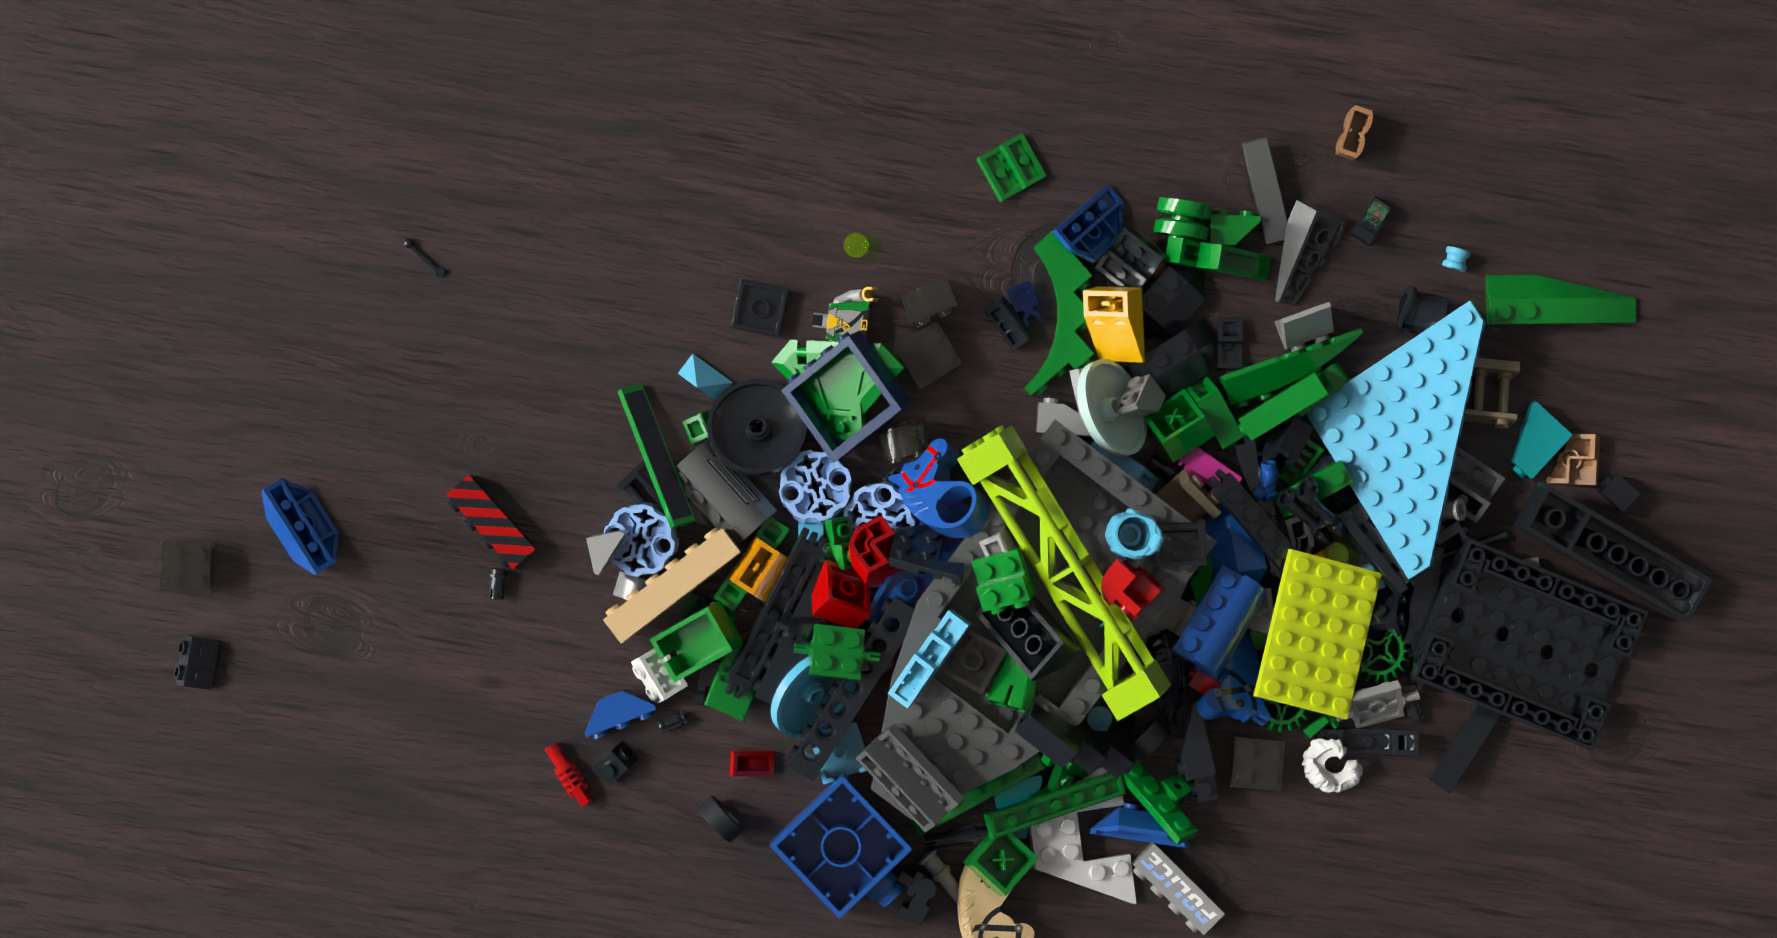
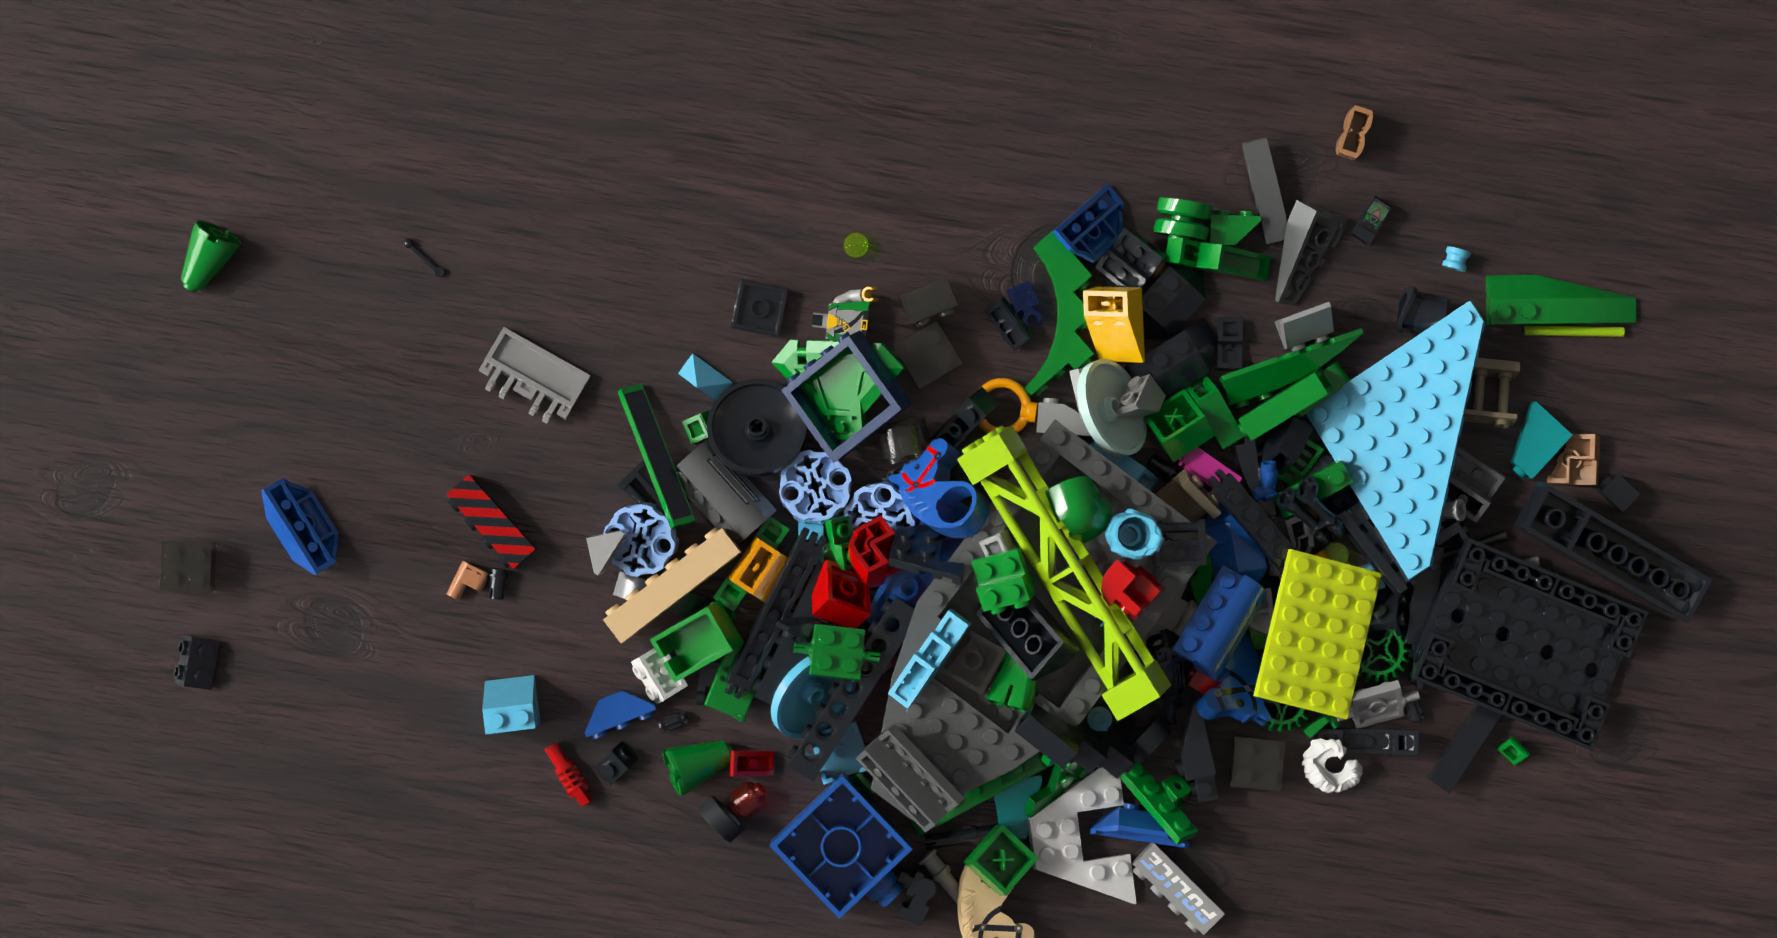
green slope [976,133,1046,202] -> none
green tile [984,772,1126,839] -> none
none -> green cone [181,220,241,292]
none -> nougat piece [446,561,488,600]
none -> light grey hinge [479,327,591,424]
none -> medium azure slope [482,675,541,734]
none -> green cone [662,740,732,796]
none -> clear red head [729,781,767,818]
none -> green slope [851,772,875,797]
none -> black slope [928,387,999,449]
none -> light orange piece [979,378,1038,434]
none -> green brick [1045,476,1112,543]
none -> green slope [1497,736,1530,766]
none -> lime bar [1523,325,1625,337]

